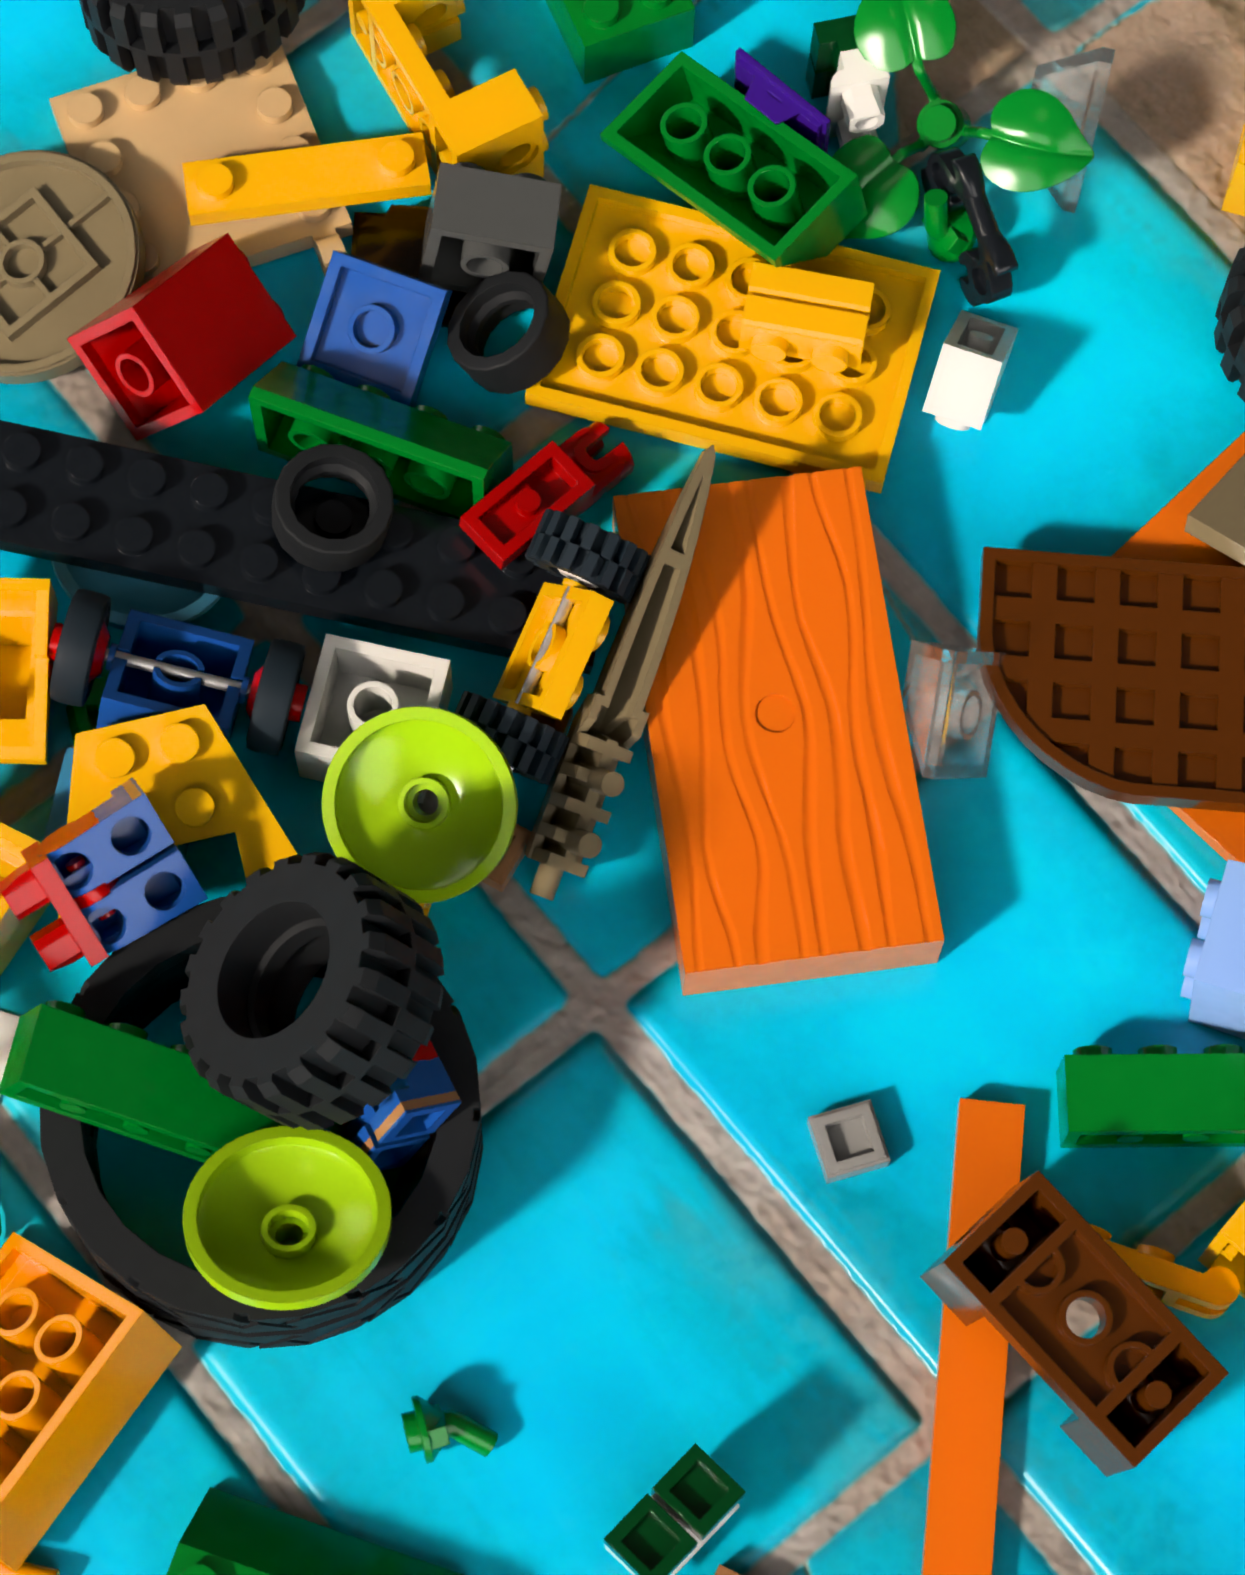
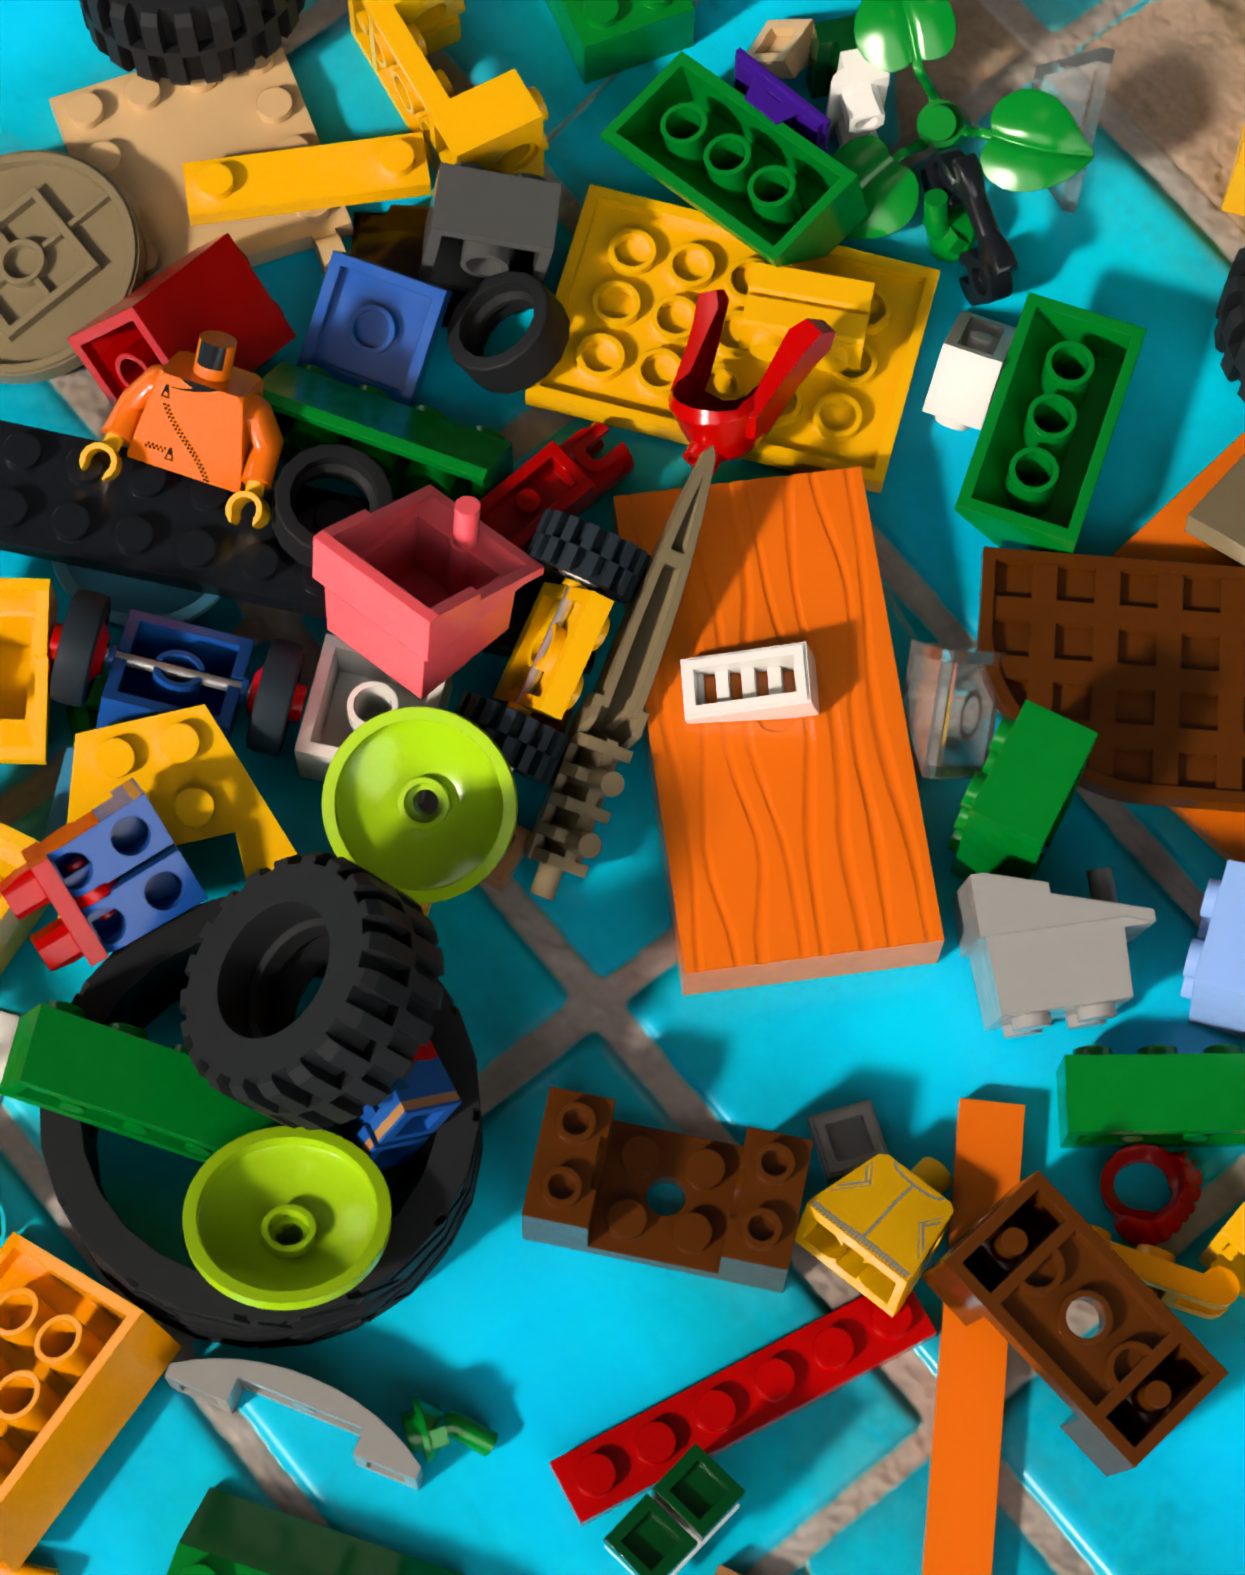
none -> orange torso [79,330,284,529]
none -> light grey slope [165,1358,424,1490]
none -> coral piece [312,484,544,700]
none -> reddish brown plate [521,1086,814,1293]
none -> red plate [549,1289,937,1527]
none -> red piece [668,289,836,475]
none -> white slope [680,641,820,724]
none -> tan plate [746,19,815,79]
none -> yellow torso [794,1154,955,1318]
none -> green piece [947,699,1098,881]
none -> light grey piece [951,867,1156,1039]
none -> green slope [955,292,1147,554]
none -> red piece [1100,1144,1202,1247]

